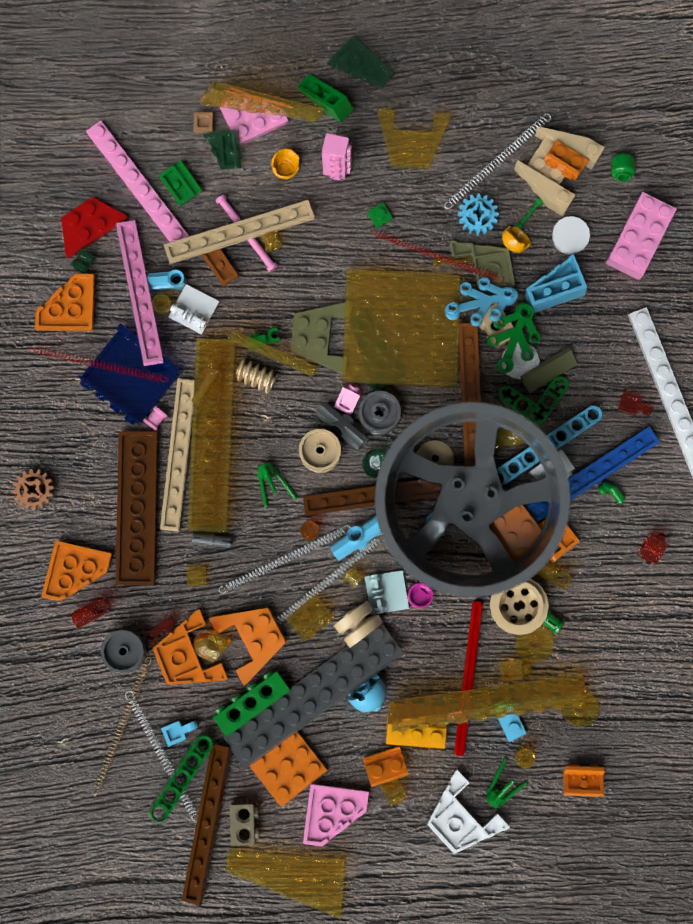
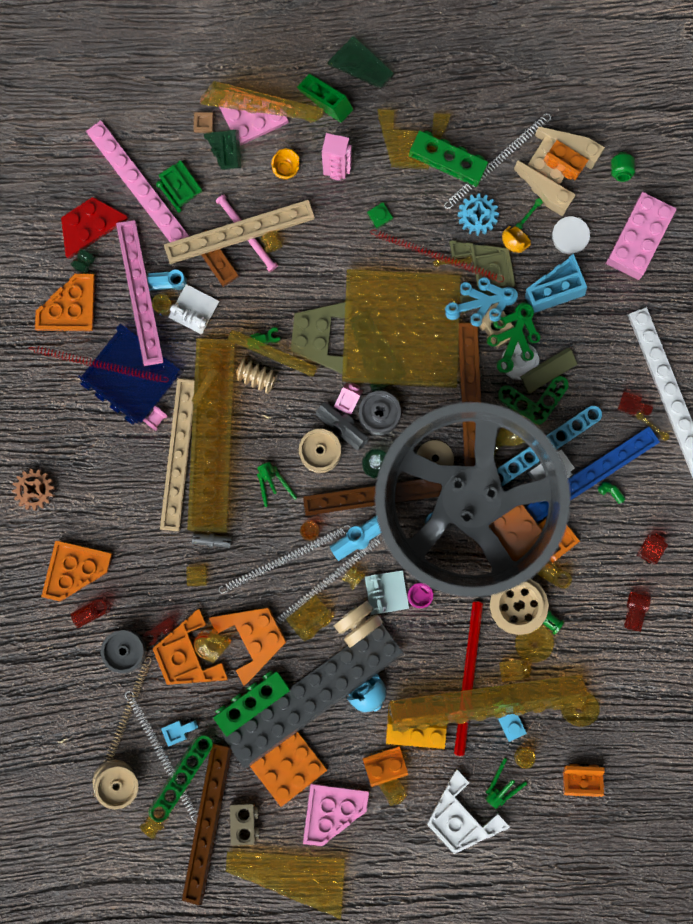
reddish brown plate [115,431,158,585] -> none
none -> tan wheel [92,760,138,810]
none -> clear yellow wheel [139,816,164,839]
none -> green hinge [156,181,181,213]
none -> green brick [408,130,488,187]
none -> clear red piece [624,591,651,632]
none -> clear yellow hinge [636,413,669,441]

